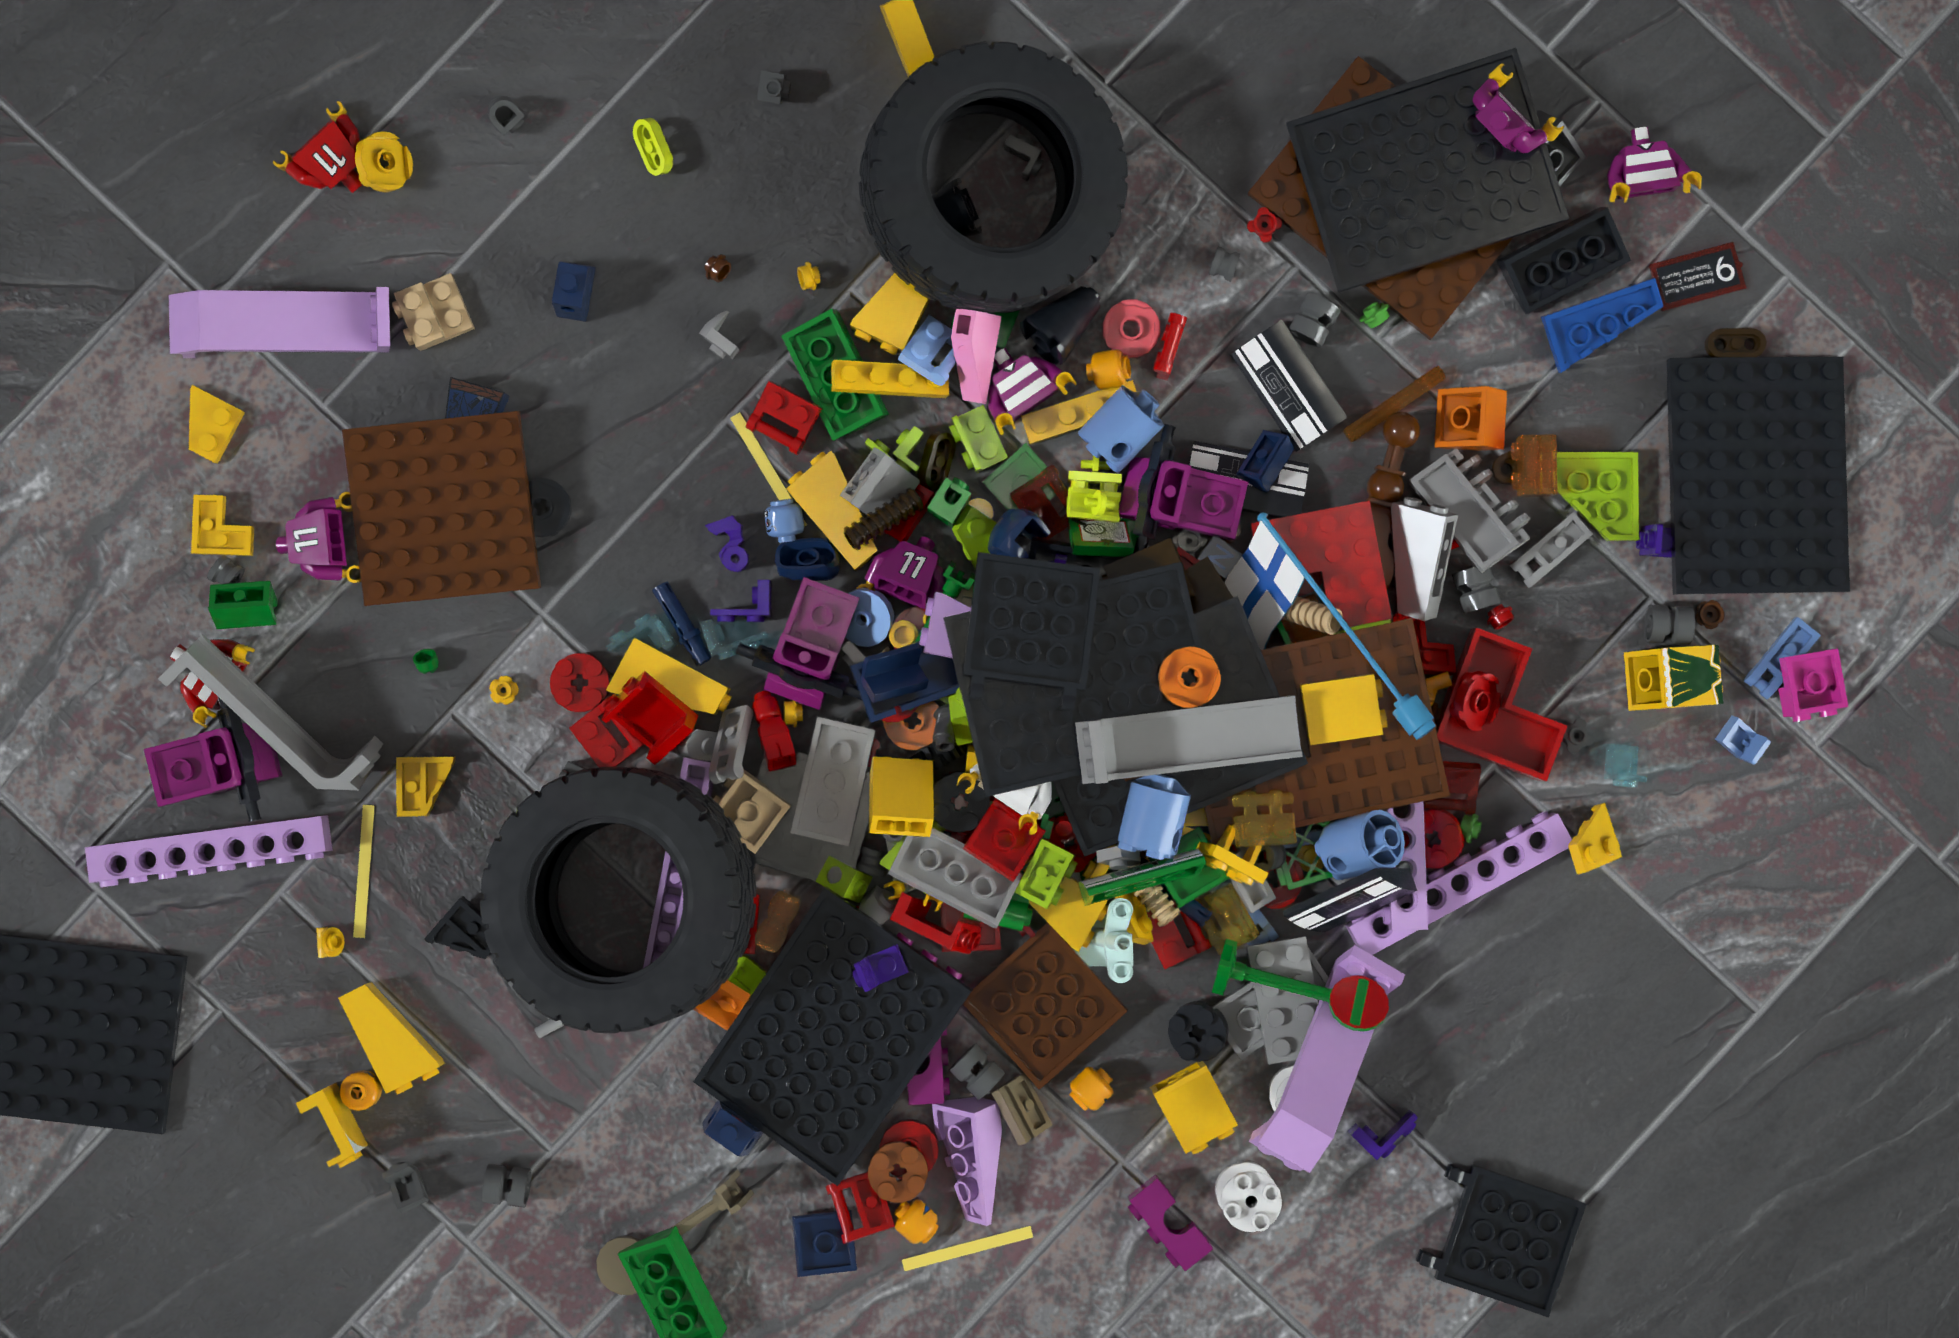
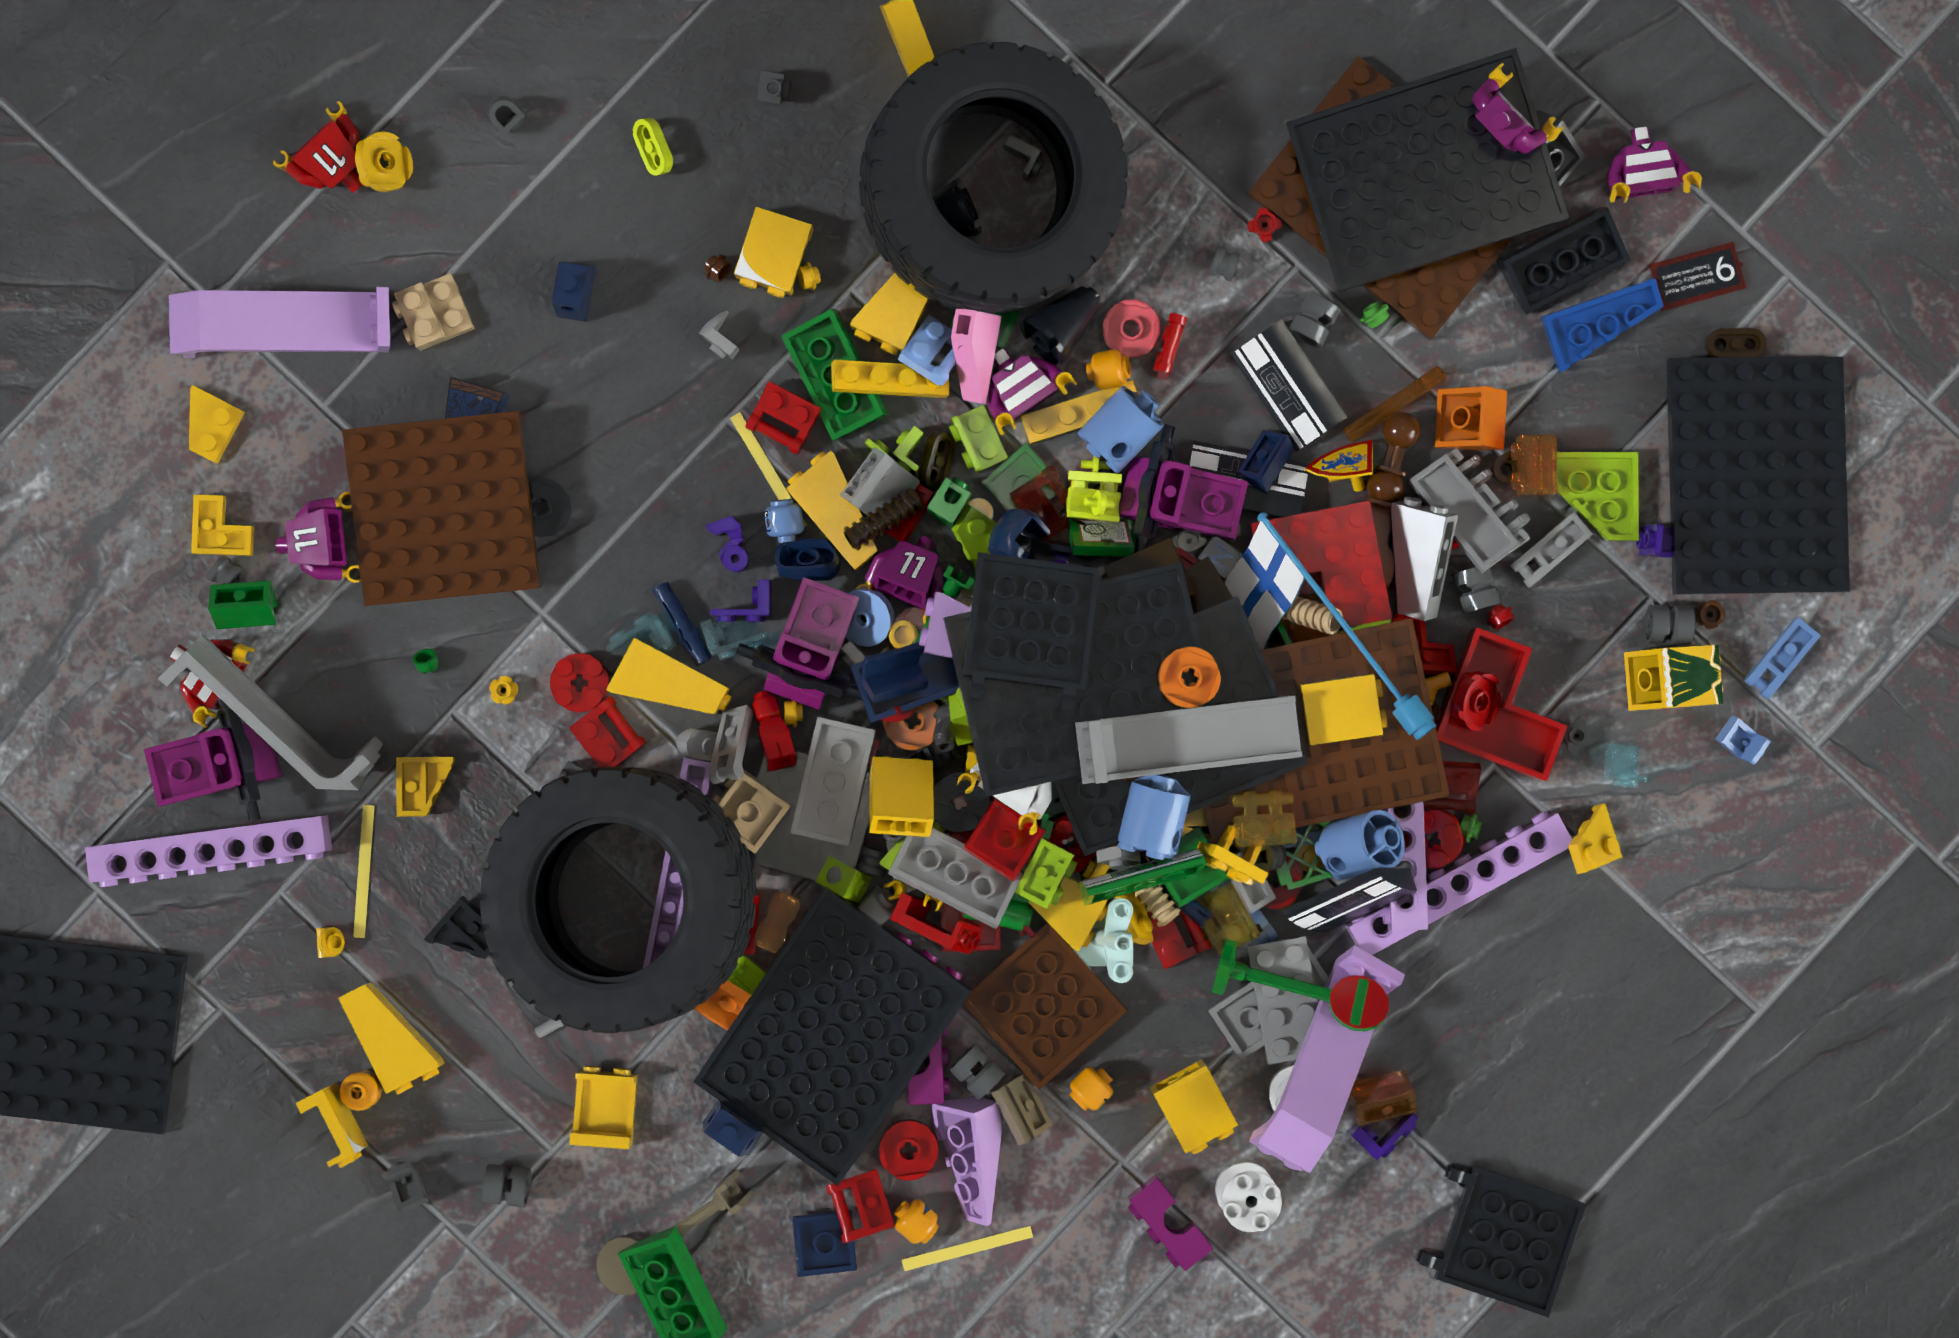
red panel [601,671,699,765] -> none
dark purple bracket [853,944,909,992] -> none
dark orange plate [868,1141,928,1203] -> none
black plate [1168,1001,1229,1062] -> none
dark pink plate [1778,648,1848,722] -> none
none -> yellow panel [569,1065,638,1149]
none -> yellow panel [734,207,814,298]
none -> shield [1305,440,1373,492]
none -> clear orange brick [1349,1070,1417,1126]

